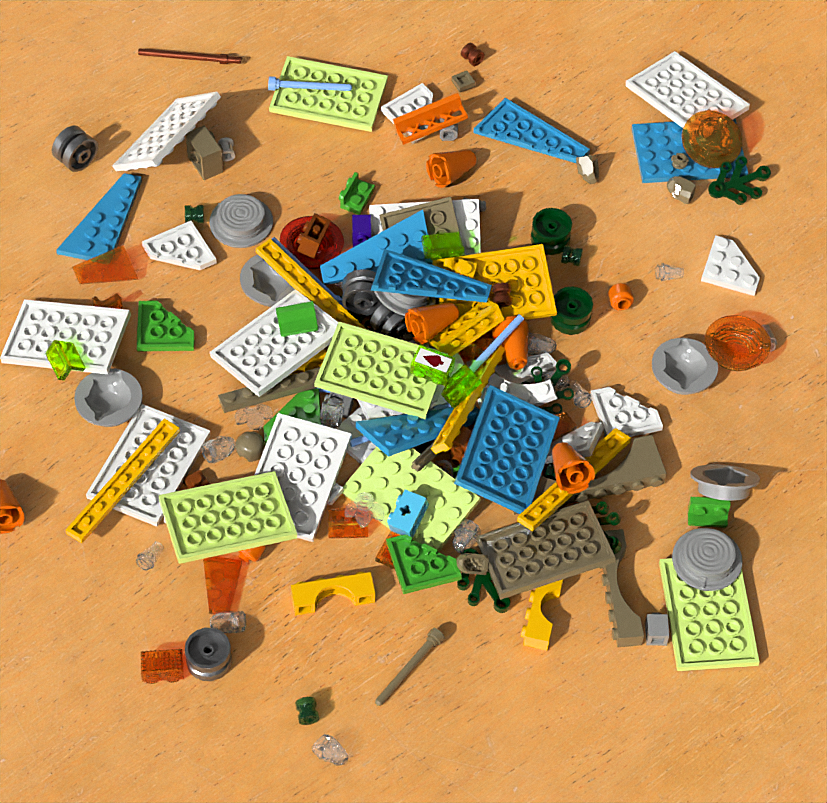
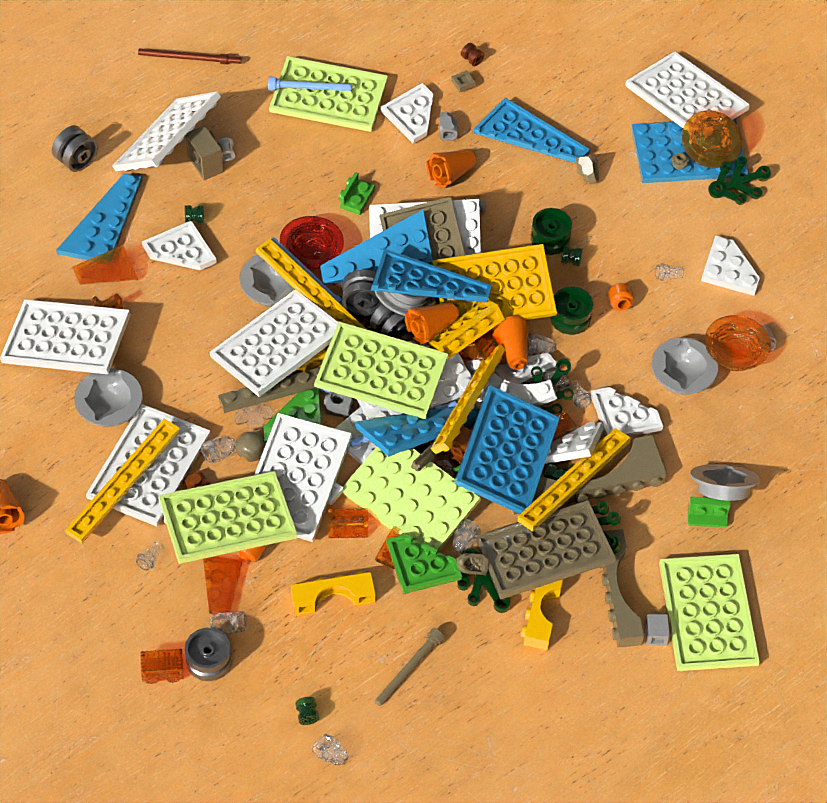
clear neon green panel [45,340,86,381] -> none
bright green plate [137,301,194,351] -> none
light grey piece [209,194,273,248] -> none
bright green panel [276,301,318,337] -> none
dark orange brick [297,213,331,258] -> none
clear rock [320,398,344,429] -> none
clear plate [345,492,384,528] -> none
dark purple brick [352,215,371,248] -> none
medium azure brick [387,490,429,538] -> none
orange fence [393,93,468,145] -> none
clear neon green brick [410,345,456,386] -> none
clear neon green bracket [421,232,465,260] -> none
clear neon green slope [441,365,482,409] -> none
yellow plate [443,258,477,279] -> none
light blue bar [444,314,524,399] -> none
copper wheel [492,283,512,307] -> none
orange cone [552,442,595,494] -> none
dark tan rock [667,176,696,204] -> none
light grey piece [672,528,742,591] -> none

